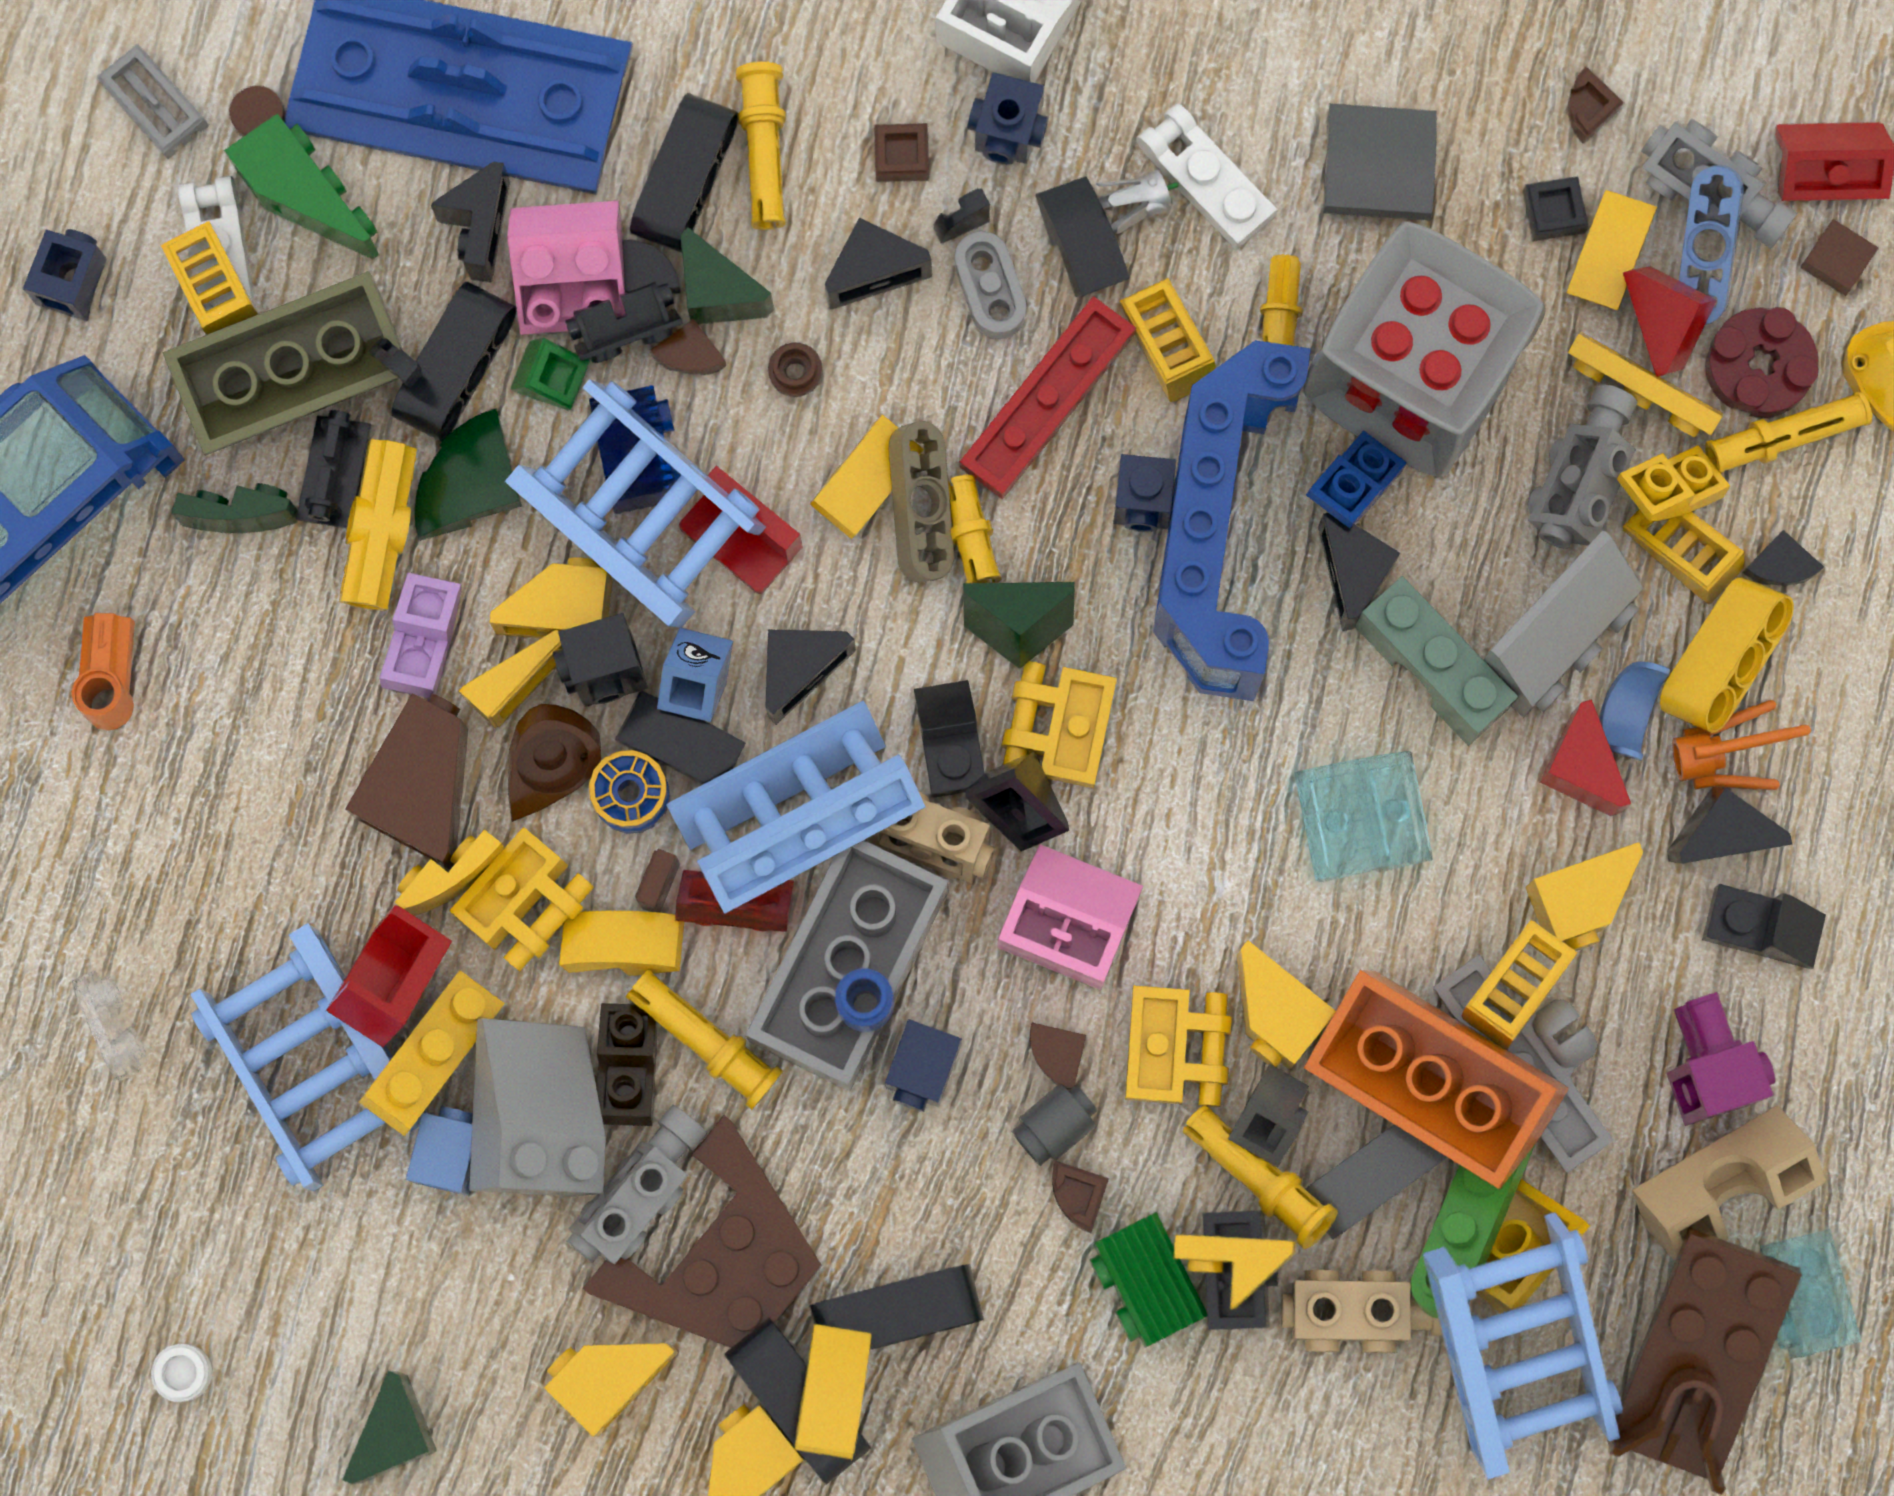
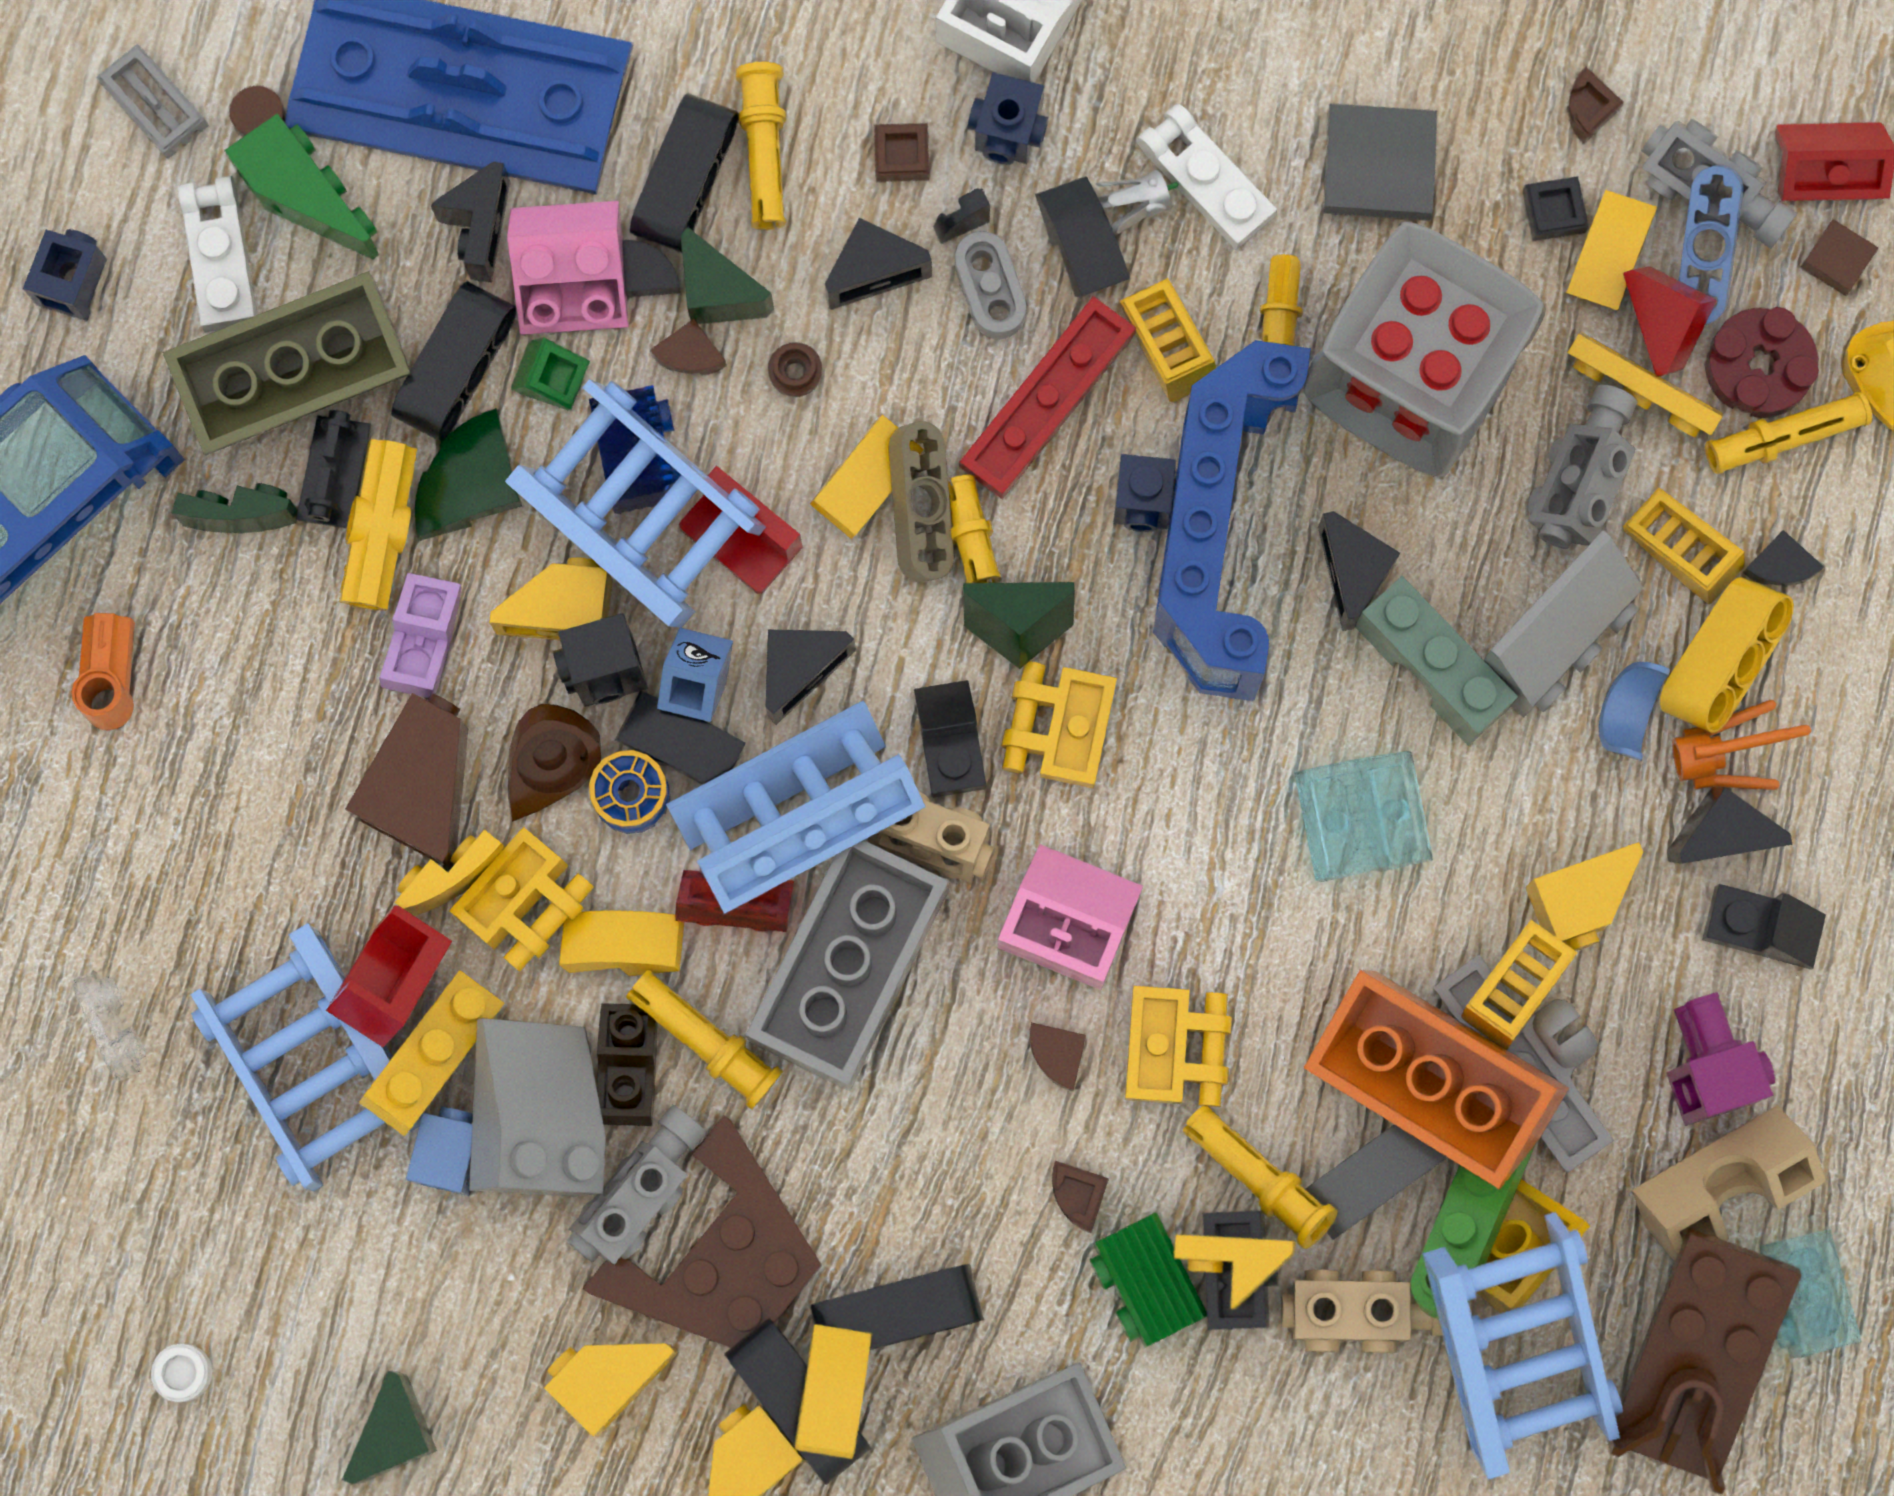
yellow slope [161,221,258,335] -> none
black tile [368,338,423,389] -> none
yellow slope [458,629,562,728] -> none
black hinge [565,282,683,363] -> none
reddish brown tile [635,848,680,913] -> none
blue brick [835,968,894,1032] -> none
dark blue brick [885,1019,962,1112] -> none
black slope [965,751,1070,852] -> none
dark grey brick [1011,1083,1097,1166] -> none
dark grey brick [1228,1064,1309,1167] -> none
yellow slope [1237,940,1336,1070] -> none
blue slope [1306,430,1407,528] -> none
red slope [1539,699,1631,816] -> none
yellow slope [1617,445,1730,521] -> none

